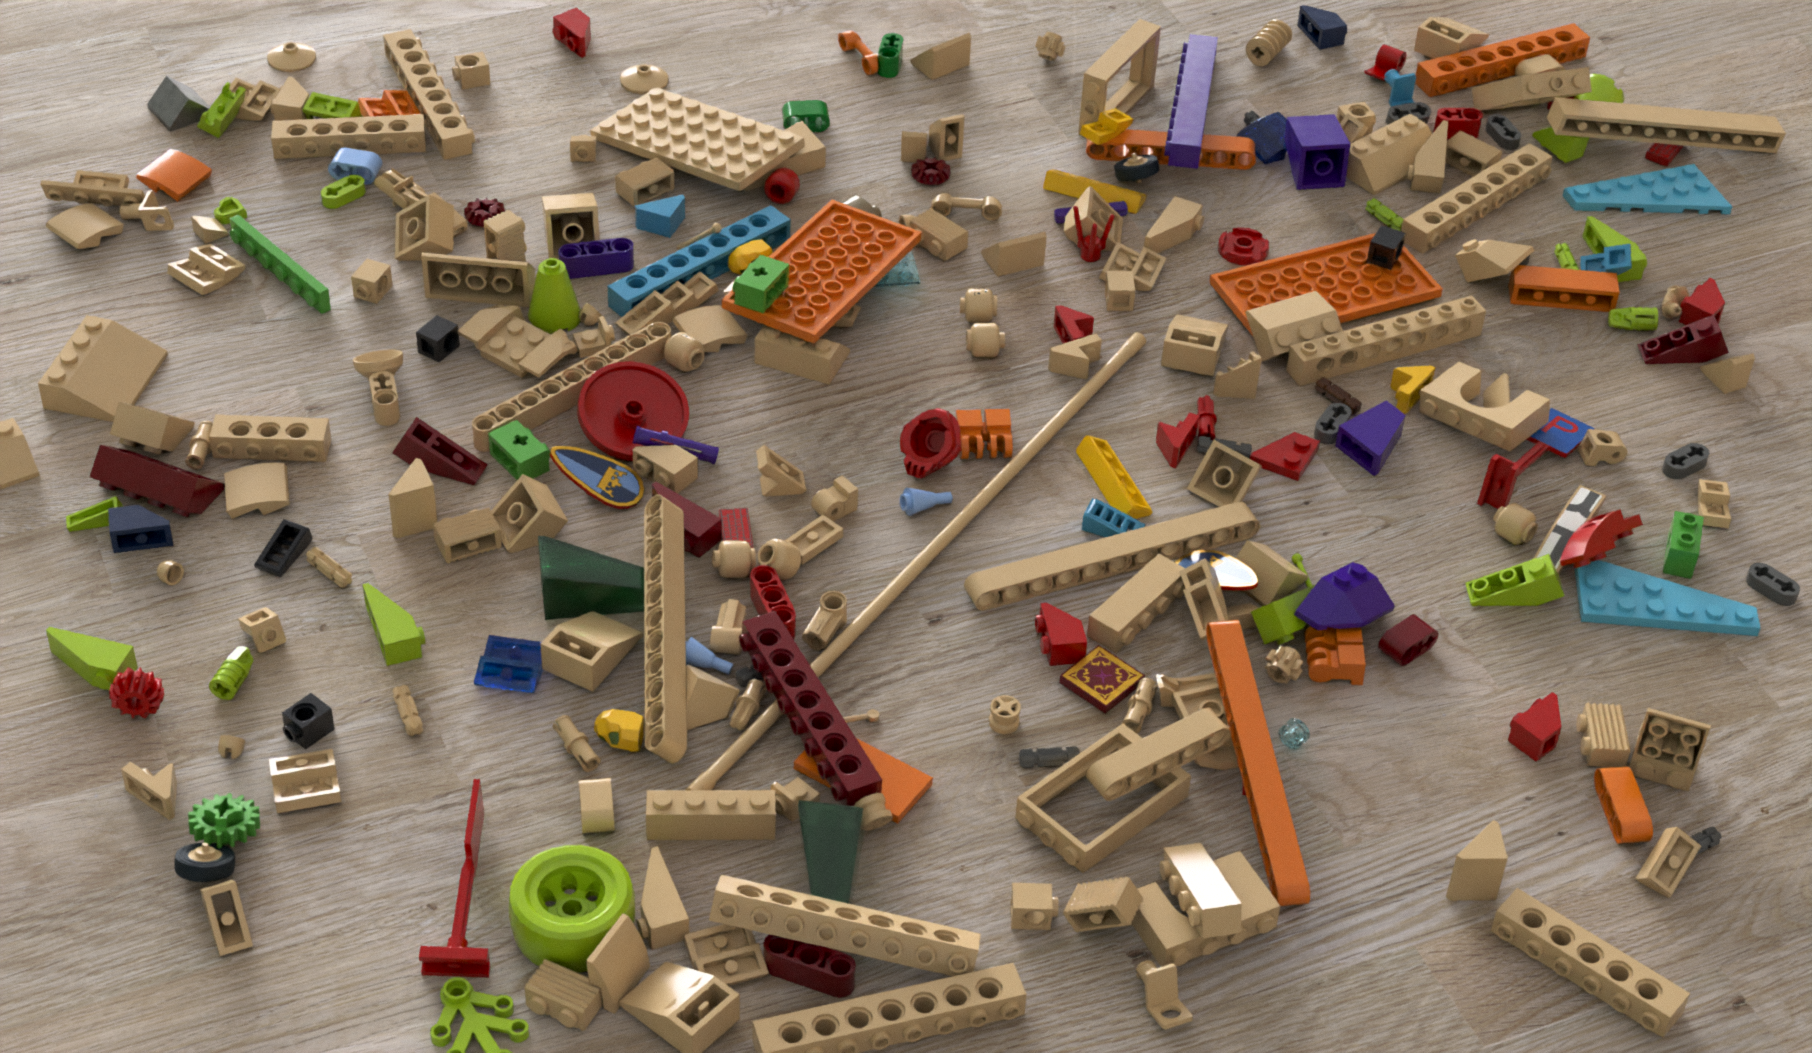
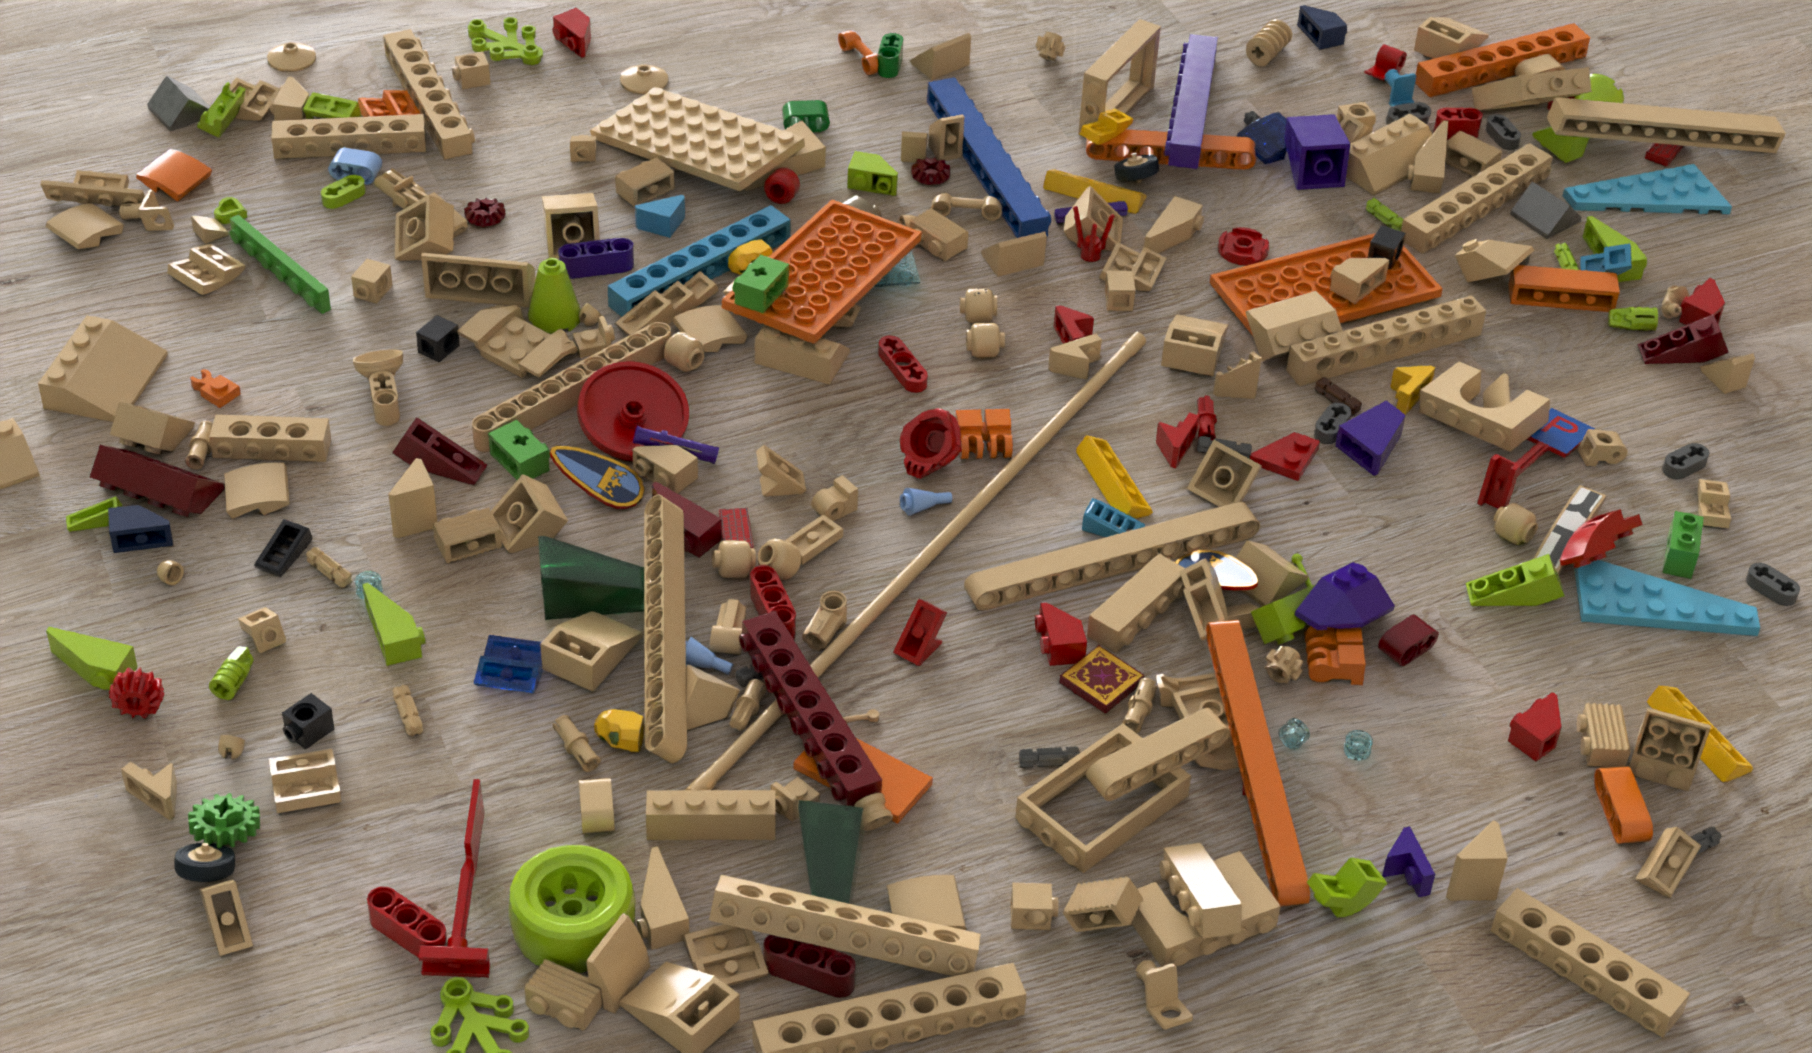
tan brick [484,210,527,262] -> none
tan hinge [676,223,722,251] -> none
tan wheel [989,695,1021,734] -> none
none -> orange plate [190,369,241,408]
none -> clear light blue bush [355,571,383,599]
none -> red beam [367,886,447,958]
none -> lime plant [468,17,543,65]
none -> lime slope [847,151,898,196]
none -> red beam [878,335,928,393]
none -> tan slope [887,875,967,930]
none -> red slope [893,599,948,666]
none -> blue brick [927,77,1051,238]
none -> lime brick [1307,857,1388,918]
none -> tan slope [1330,258,1389,304]
none -> clear light blue bush [1343,730,1373,761]
none -> dark purple slope [1382,826,1435,898]
none -> flat silver slope [1510,182,1582,239]
none -> yellow slope [1647,685,1754,782]

